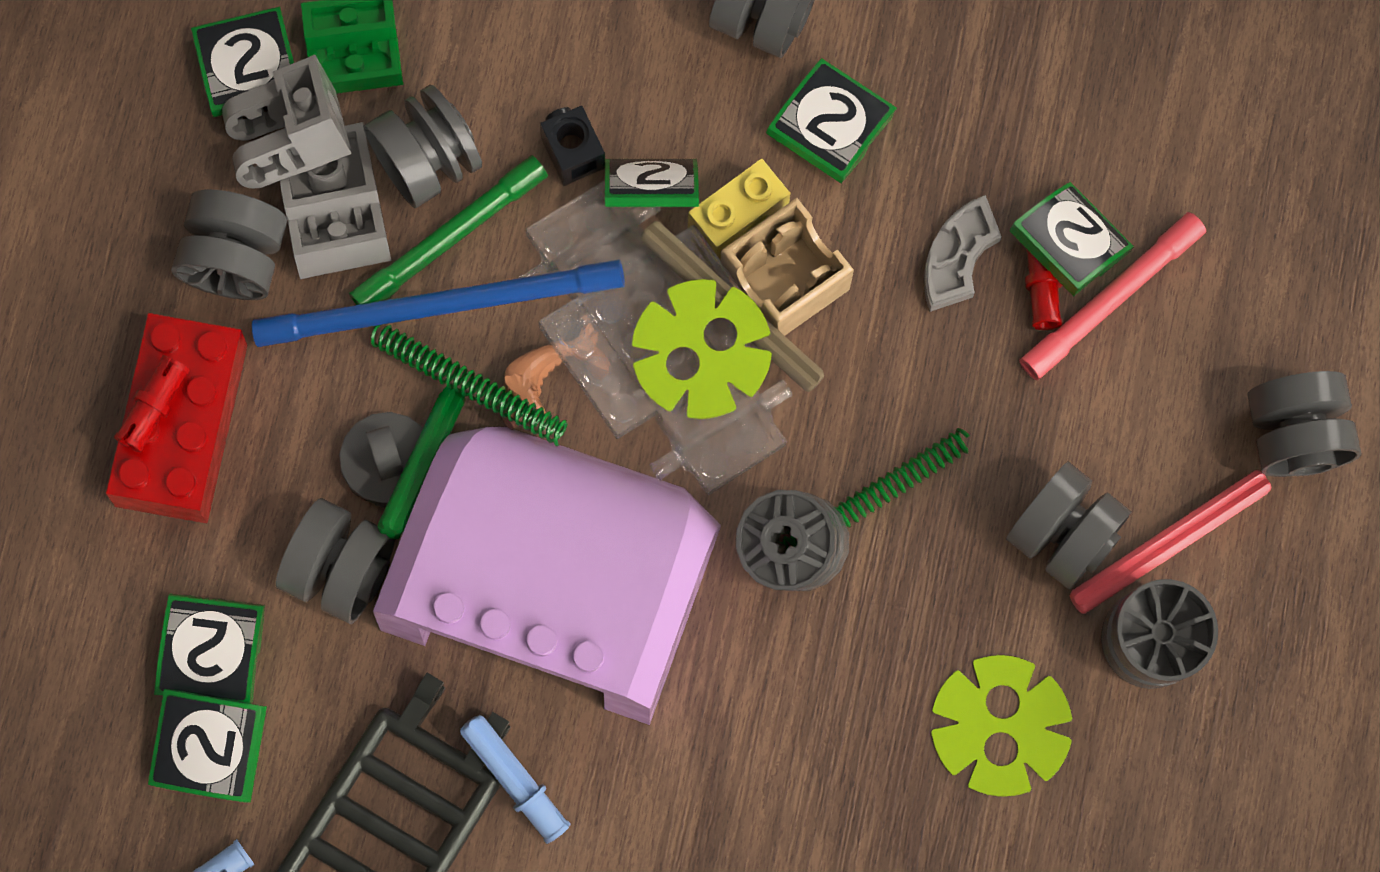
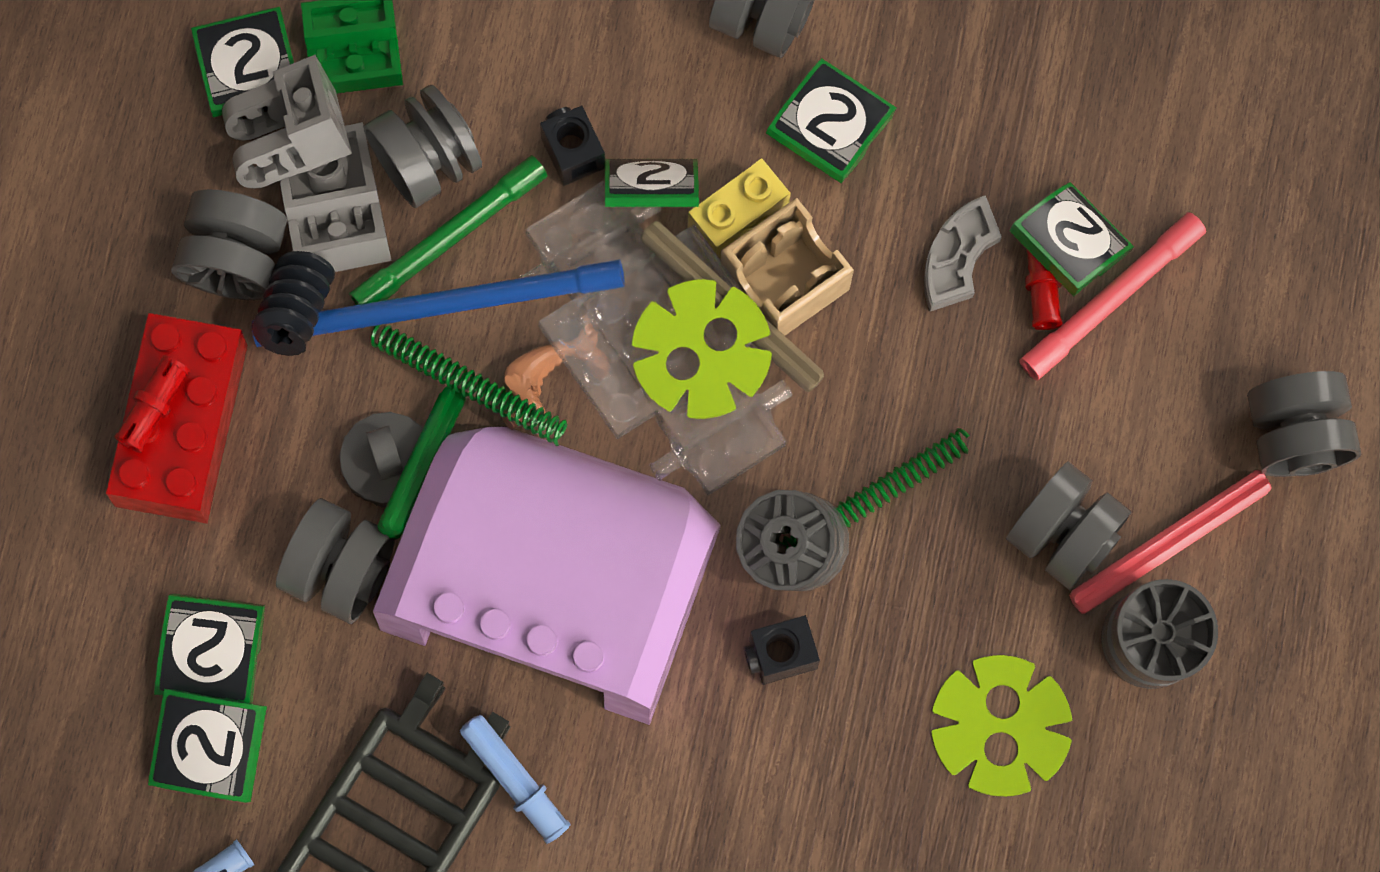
none -> black piece [252,251,335,356]
none -> black brick [743,615,820,685]

